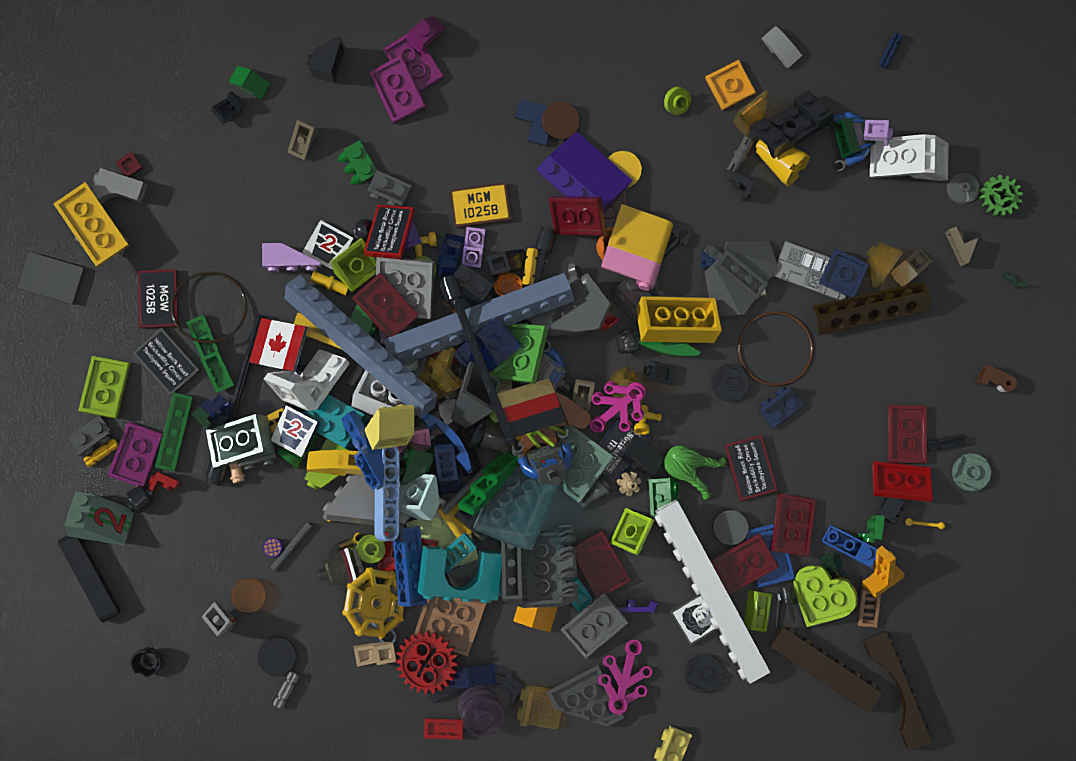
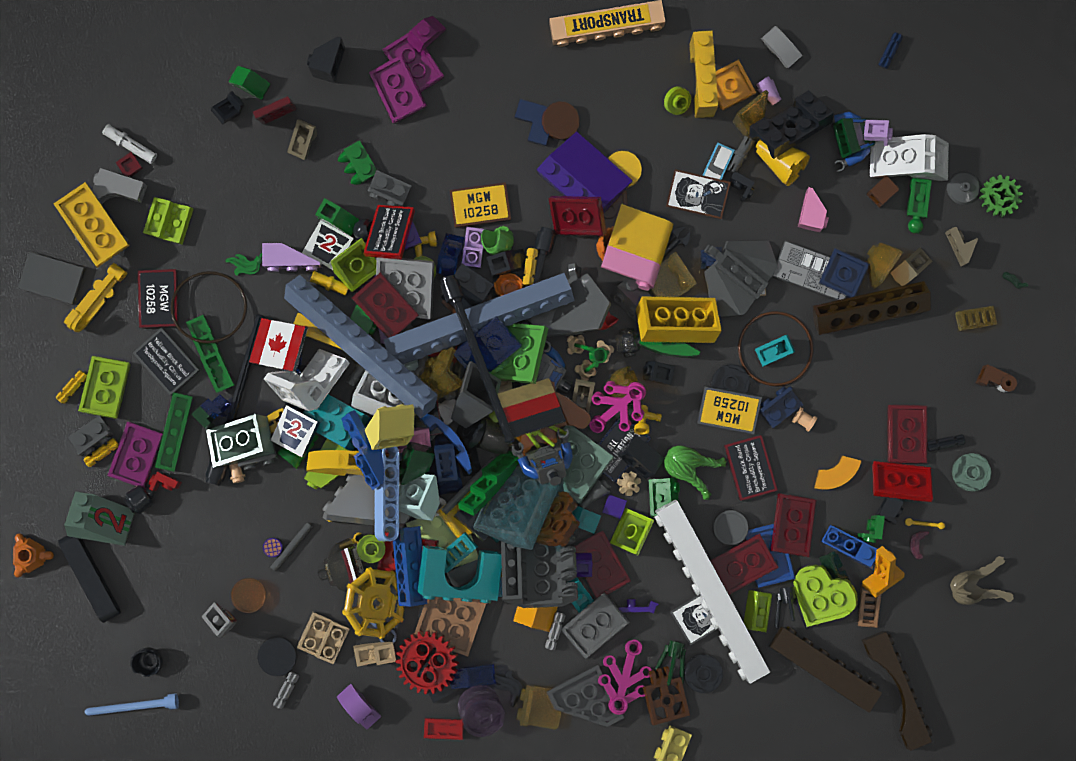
none -> orange rock [13,533,54,577]
none -> yellow axle [56,370,87,404]
none -> yellow piece [64,263,128,332]
none -> light blue piece [85,693,179,716]
none -> white pin [102,124,157,164]
none -> lime slope [143,197,193,245]
none -> green piece [225,253,262,276]
none -> dark red tile [253,96,297,125]
none -> tan slope [297,612,349,664]
none -> green slope [315,198,359,236]
none -> medium lavender brick [337,684,381,729]
none -> bright green hair [481,226,514,255]
none -> reddish brown plate [523,491,580,547]
none -> light grey axle [545,612,565,650]
none -> brick [549,0,665,47]
none -> tan plant [567,335,614,381]
none -> teal slope [572,506,601,534]
none -> dark purple slope [575,553,592,577]
none -> dark purple tile [602,495,627,519]
none -> reddish brown piece [643,666,690,725]
none -> clear yellow bracket [651,252,697,297]
none -> dark green plant [654,640,686,686]
none -> tile [666,169,730,219]
none -> yellow arch [689,31,718,118]
none -> yellow tile [697,385,762,434]
none -> slope [703,142,735,179]
none -> teal slope [755,334,795,367]
none -> lavender cone [756,76,781,105]
none -> light nougat bush [792,407,817,432]
none -> bright pink slope [798,187,829,233]
none -> light orange tile [814,456,861,490]
none -> reddish brown panel [867,175,899,208]
none -> green plate [907,178,932,234]
none -> clear pink piece [910,531,929,560]
none -> dark tan hair [950,556,1014,605]
none -> clear yellow slope [955,306,997,331]

